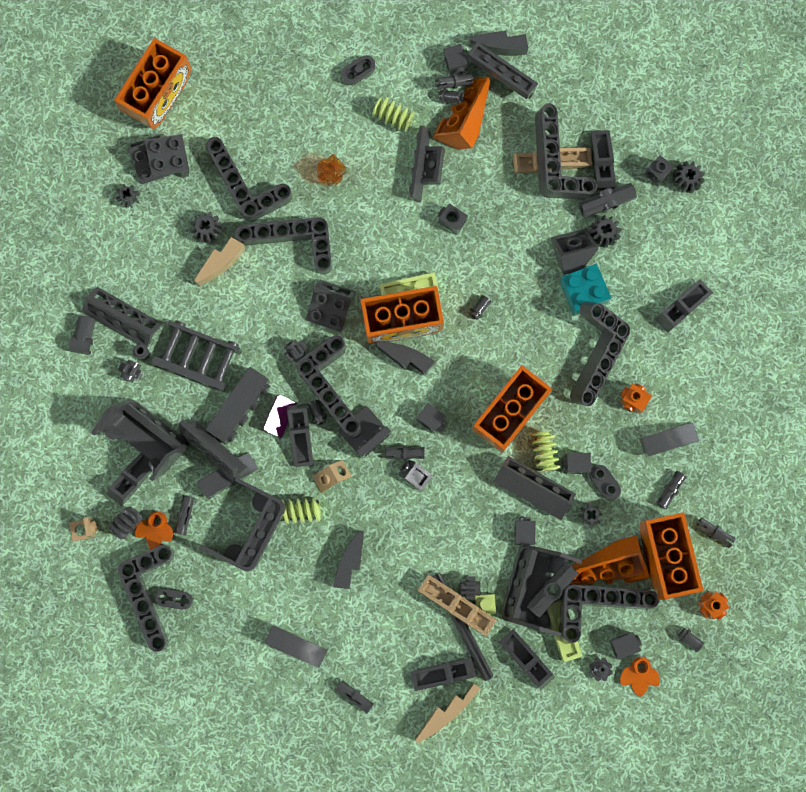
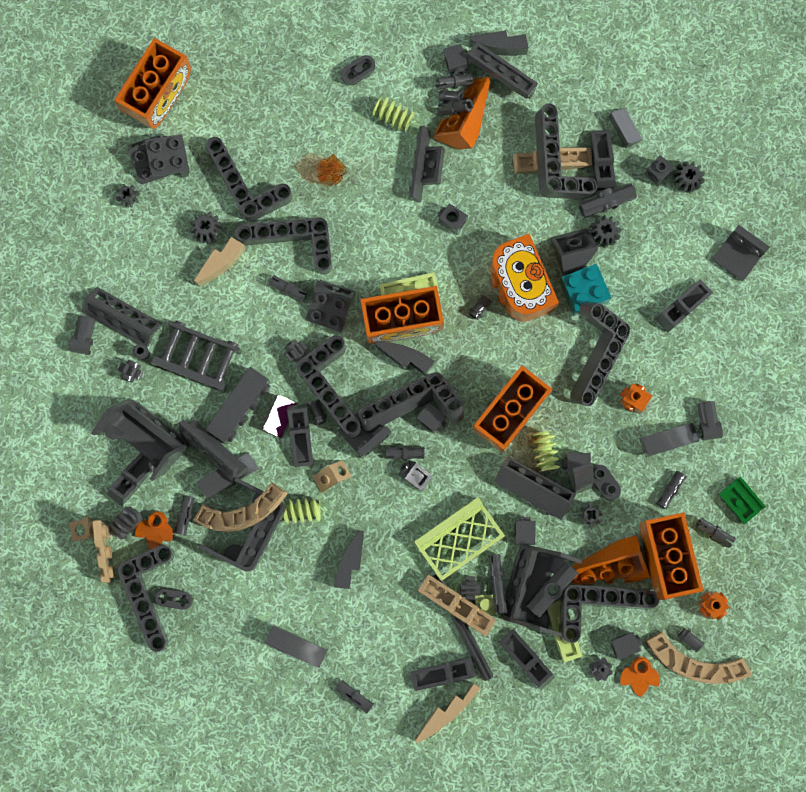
none -> tan plate [93,520,114,583]
none -> tan tile [193,482,288,532]
none -> dark grey pin [269,275,308,302]
none -> dark grey beam [358,372,464,431]
none -> yellowish green fence [414,497,505,582]
none -> dark grey pin [437,99,473,116]
none -> dark grey pin [488,554,508,615]
none -> brick [490,233,559,322]
none -> dark grey slope [567,462,594,494]
none -> slope [609,108,643,148]
none -> tan tile [645,631,752,684]
none -> dark grey piece [697,401,723,441]
none -> dark grey bracket [713,225,770,281]
none -> green plate [718,476,766,525]

